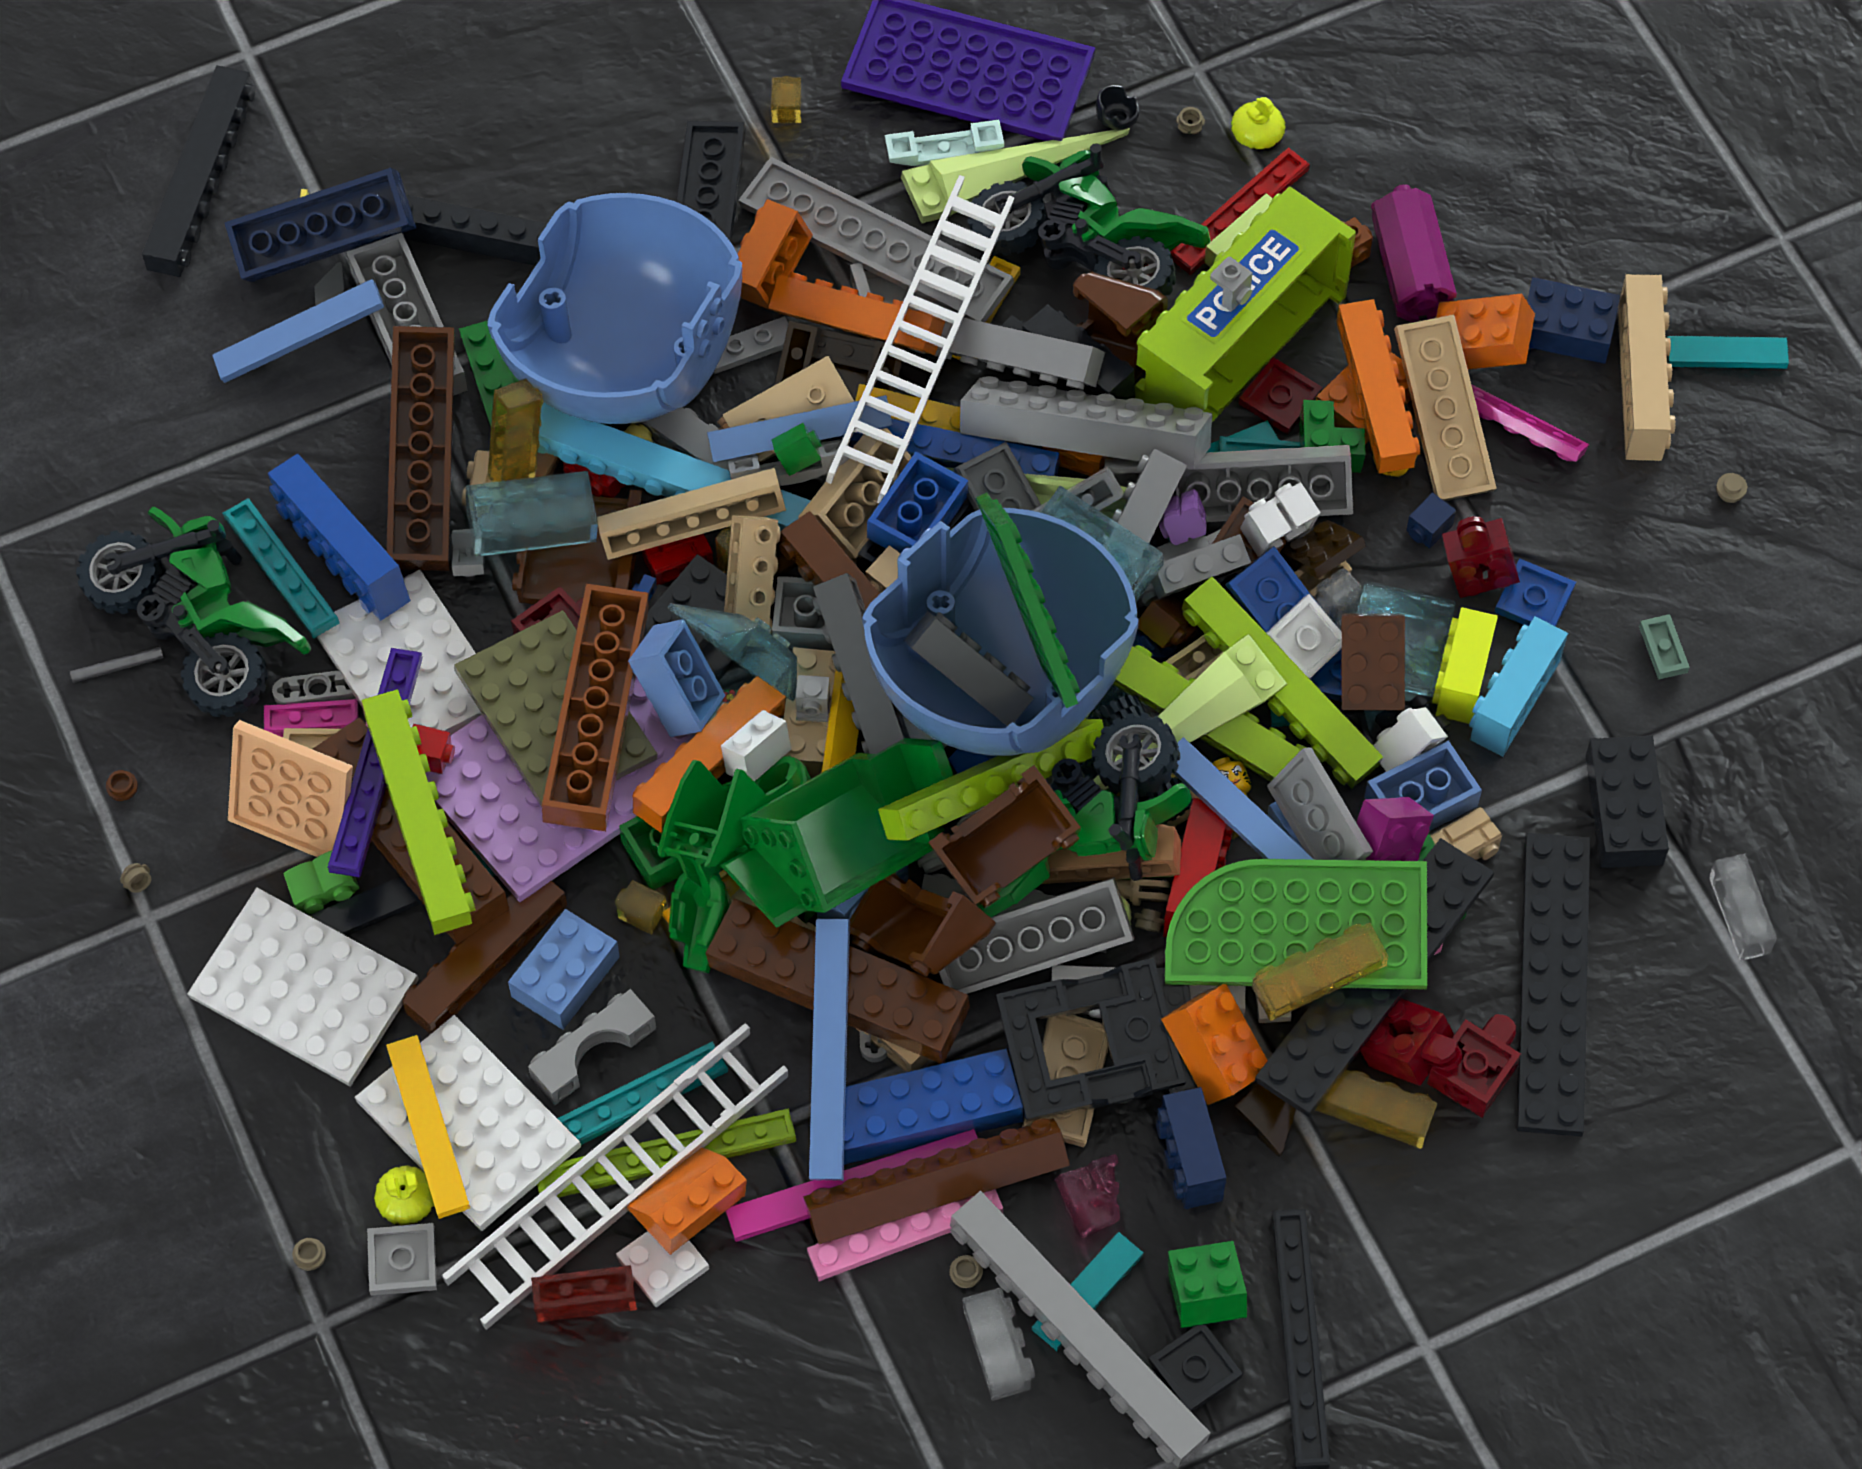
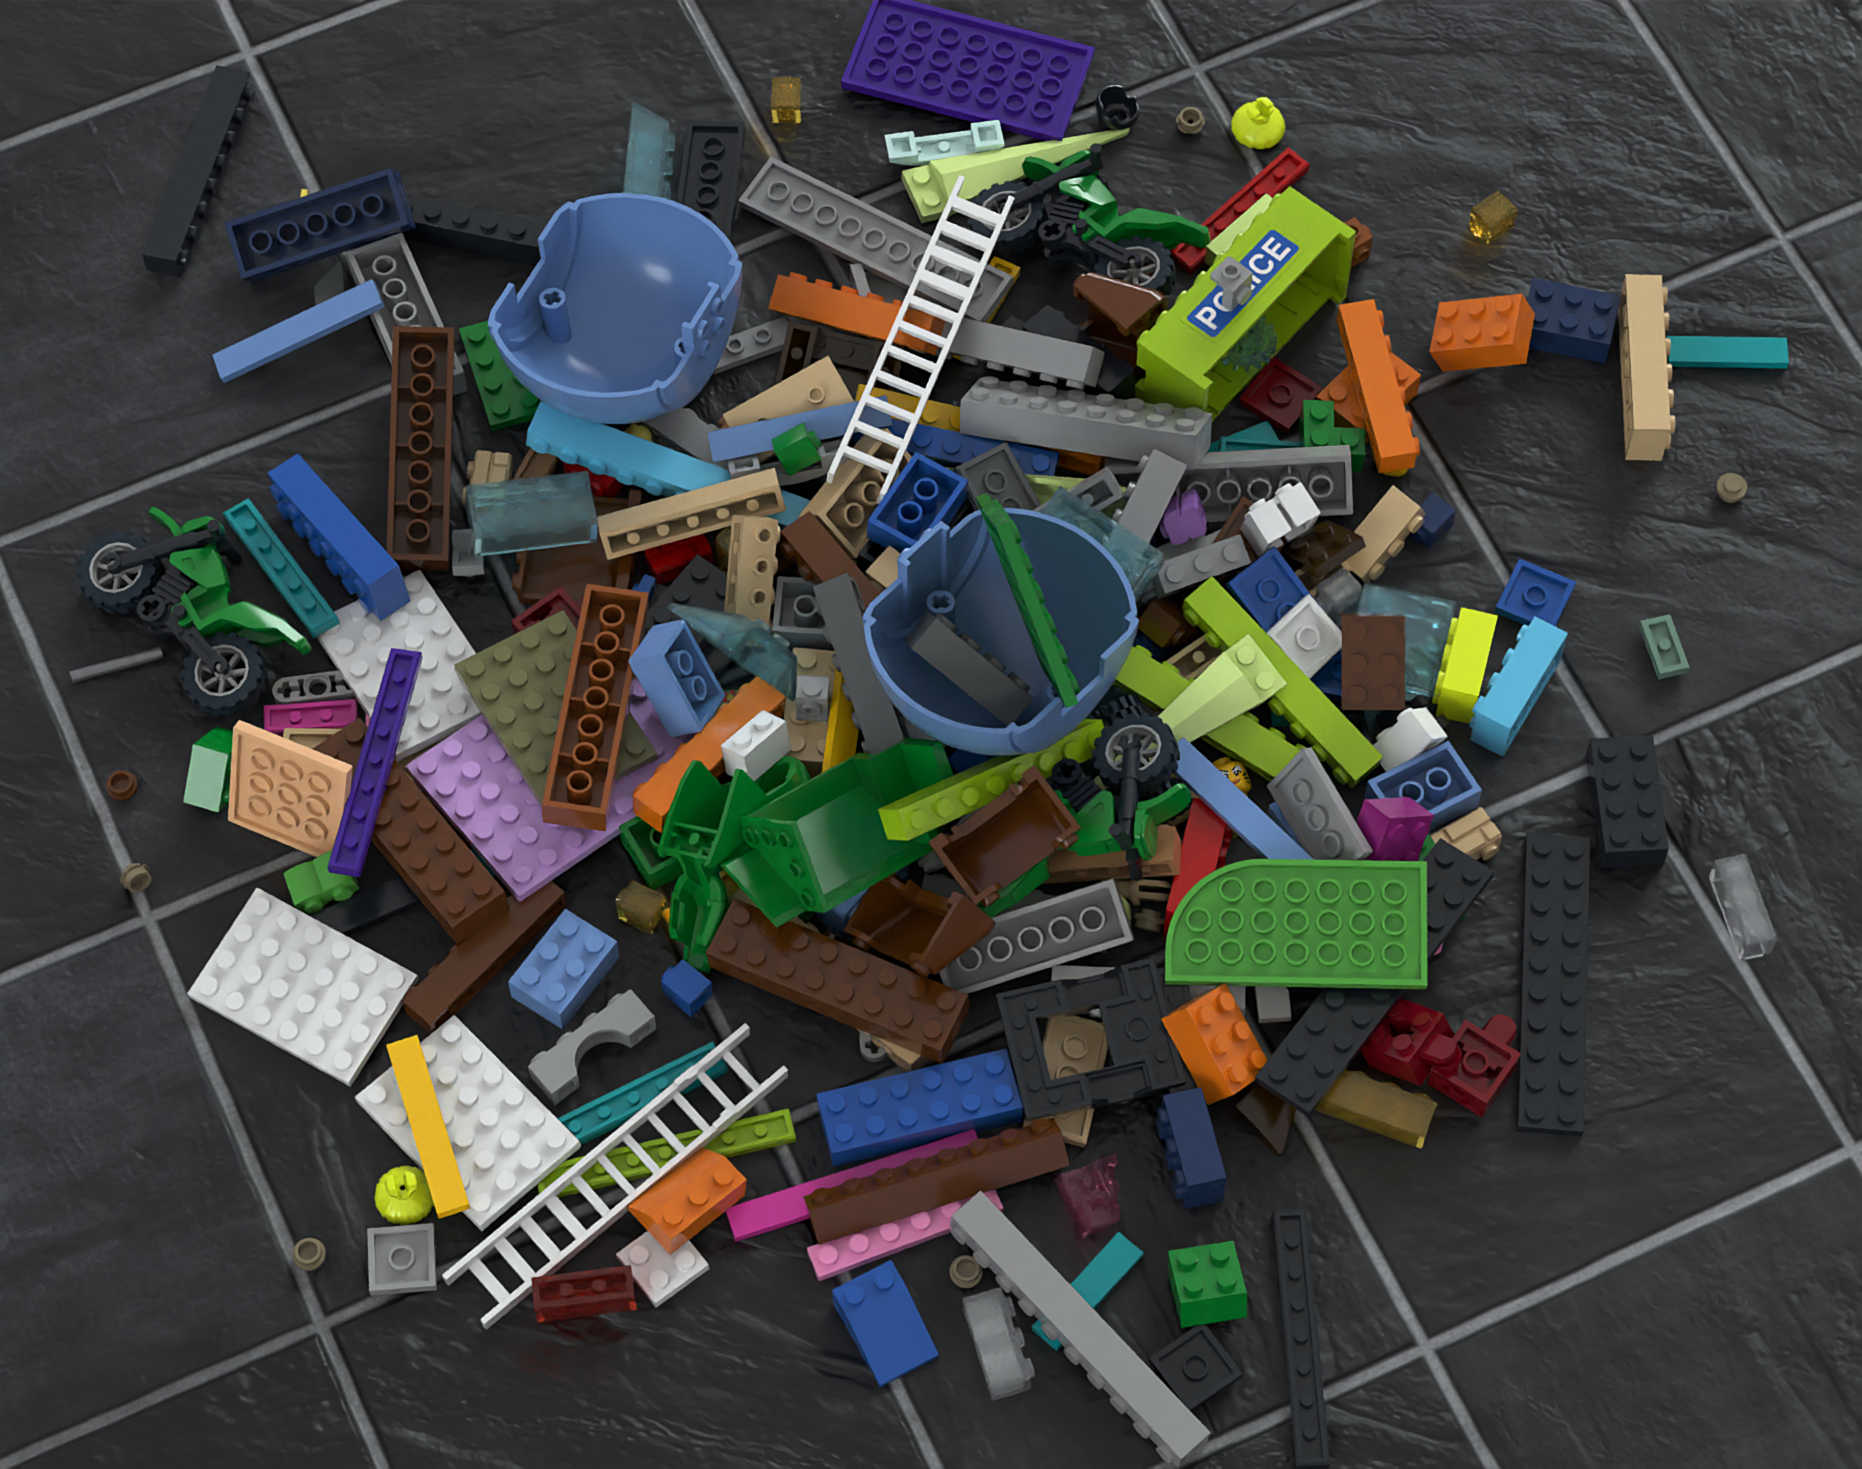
lime brick [361,689,476,935] -> none
red brick [412,724,455,774] -> none
clear yellow brick [487,379,543,496] -> none
orange brick [737,199,813,311] -> none
medium blue tile [809,919,850,1181] -> none
clear yellow brick [1252,923,1388,1021] -> none
magenta brick [1371,185,1457,322] -> none
tan plate [1394,315,1497,501] -> none
dark red brick [1442,516,1520,598] -> none
dark pink plate [1471,384,1589,462] -> none
none -> brick [183,726,233,812]
none -> clear light blue slope [623,103,675,200]
none -> blue brick [661,959,713,1017]
none -> blue slope [832,1260,939,1387]
none -> clear light blue gear [1222,315,1277,372]
none -> tan brick [1346,485,1426,584]
none -> clear yellow brick [1469,191,1518,244]

